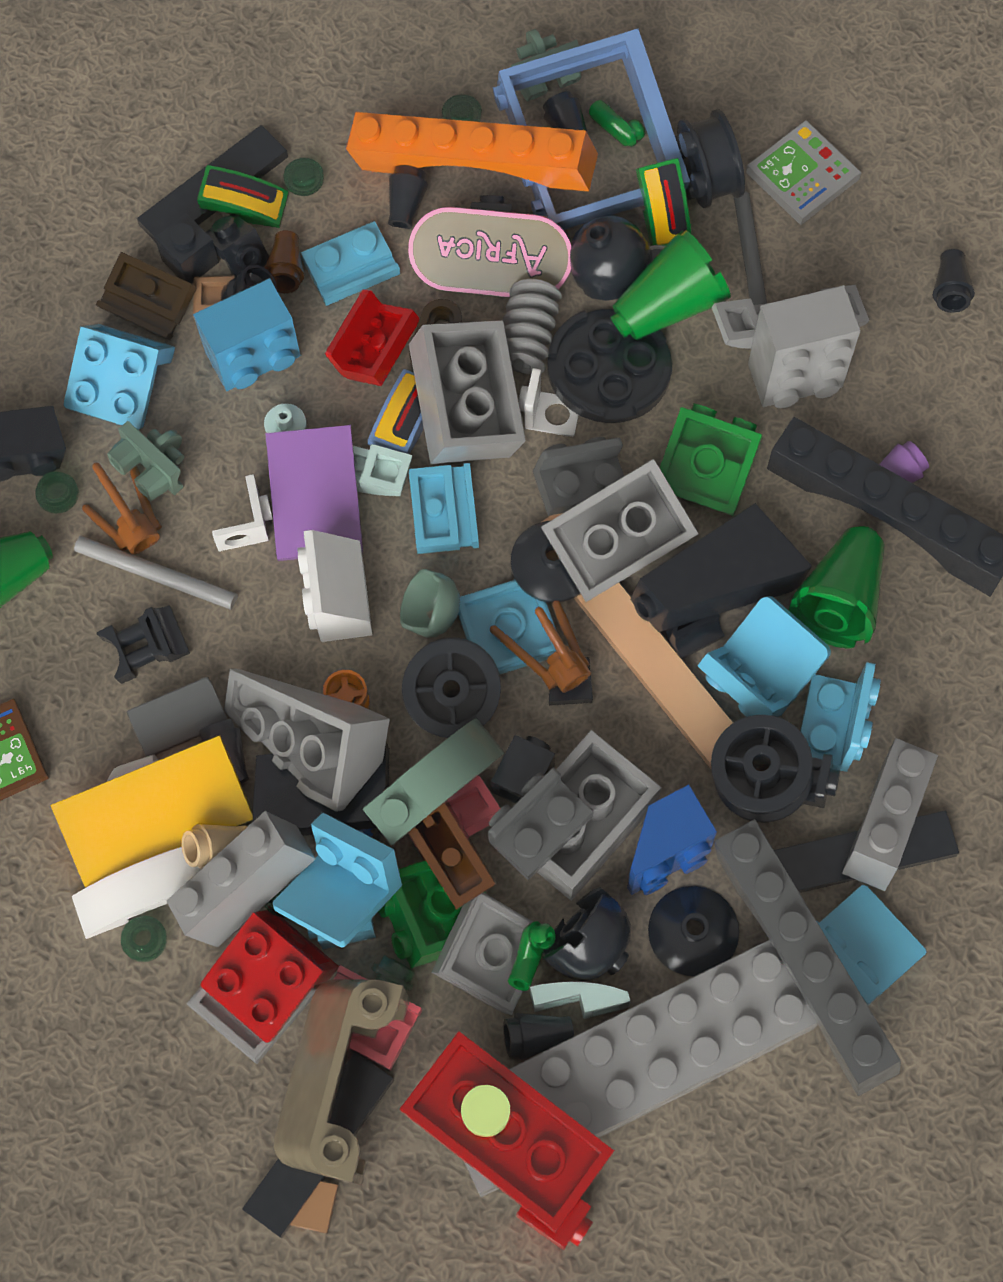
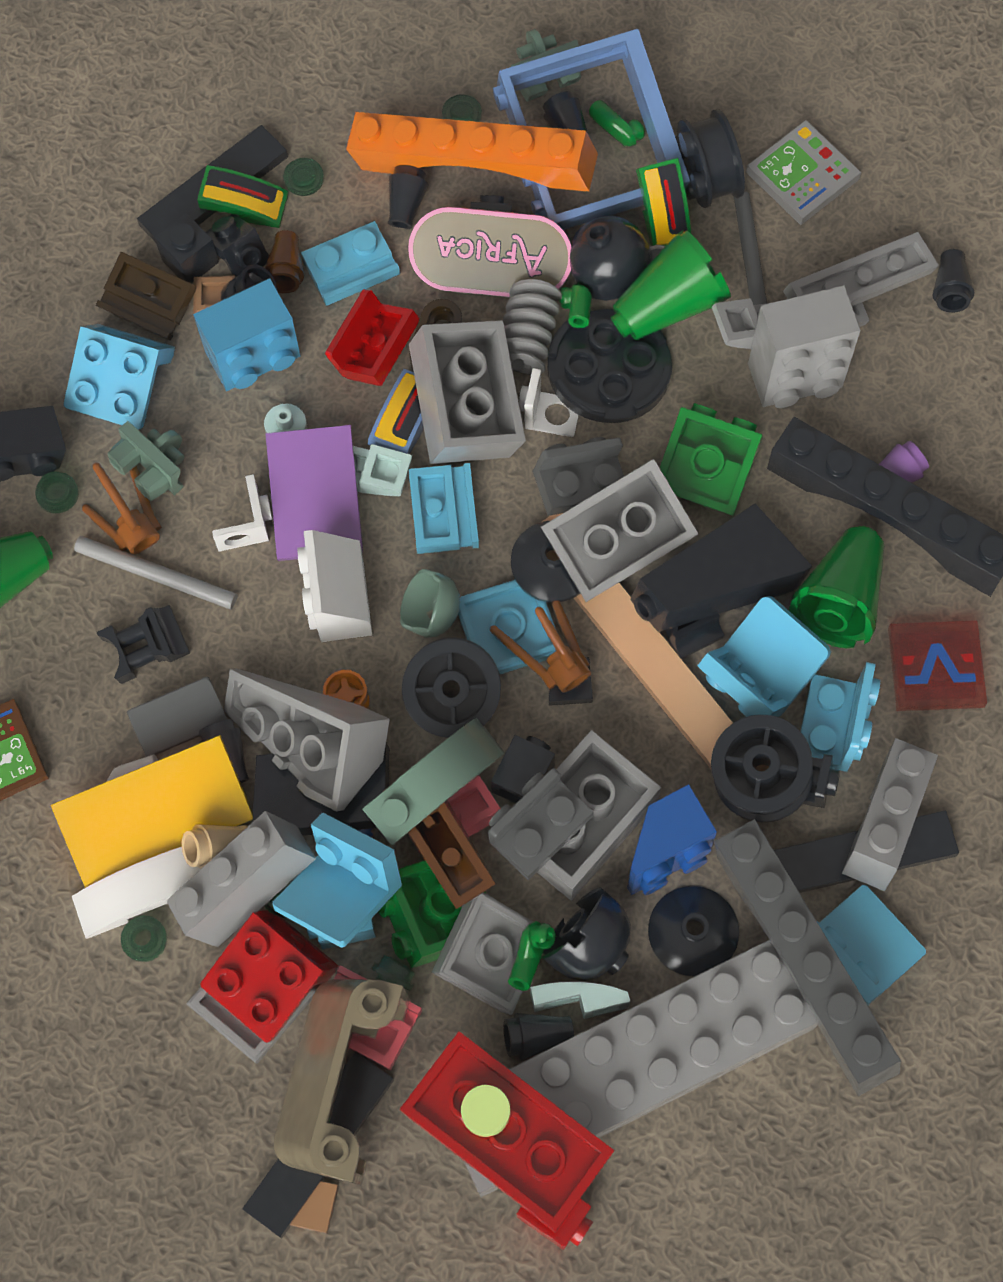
none -> green arm [559,284,592,328]
none -> light grey plate [783,232,939,306]
none -> clear red tile [888,620,987,711]

